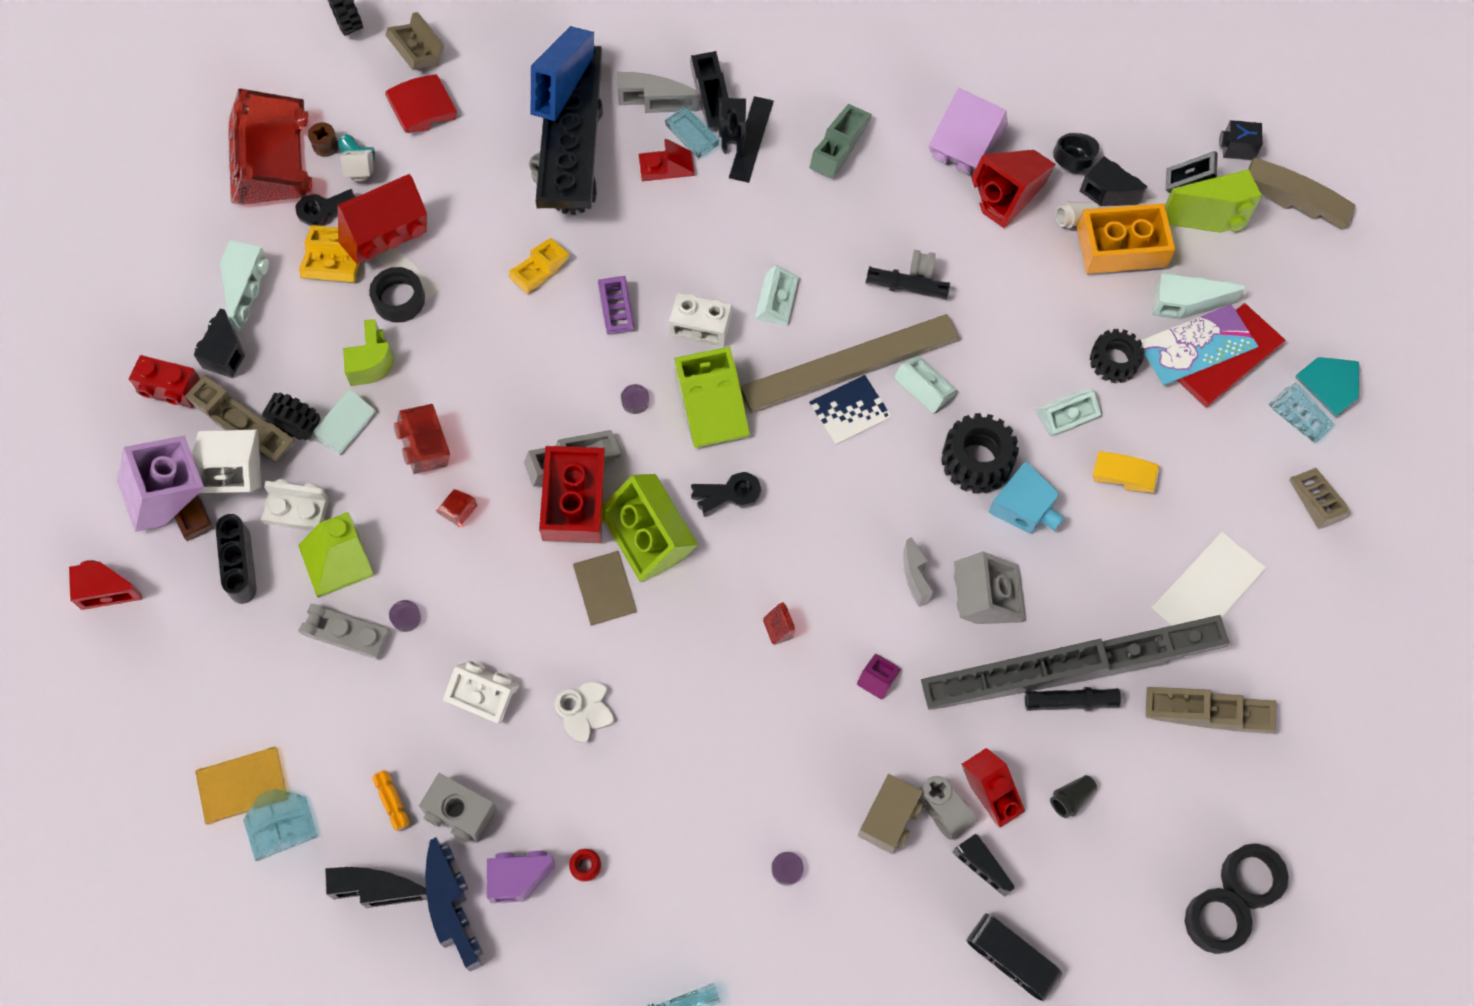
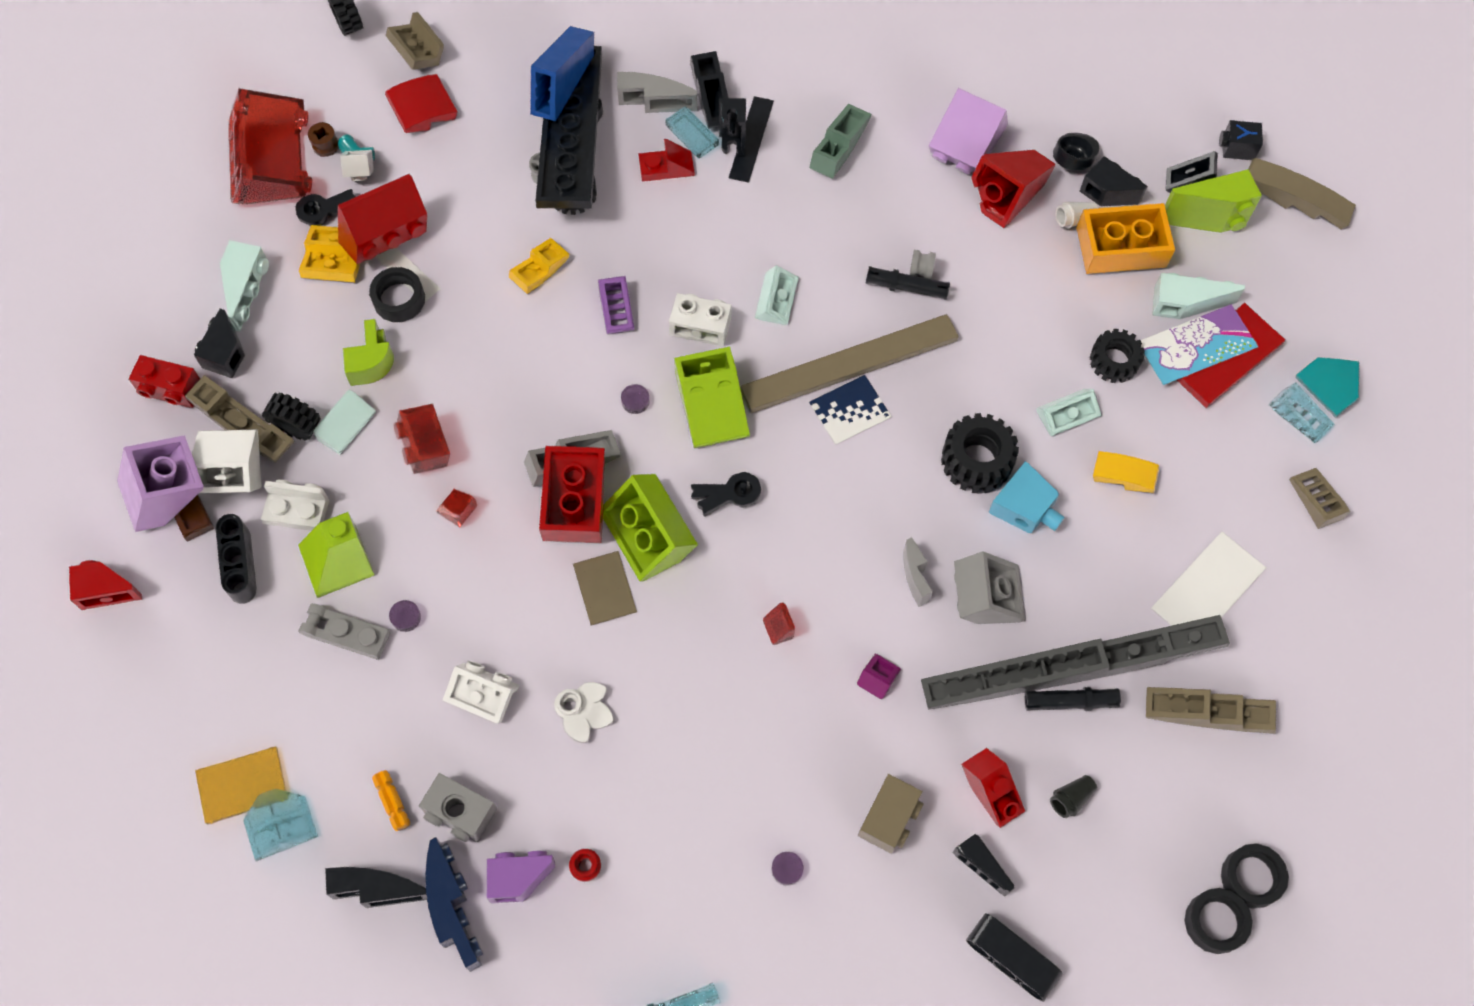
light aqua slope [894,356,958,413] -> none
light grey piece [919,776,976,840] -> none

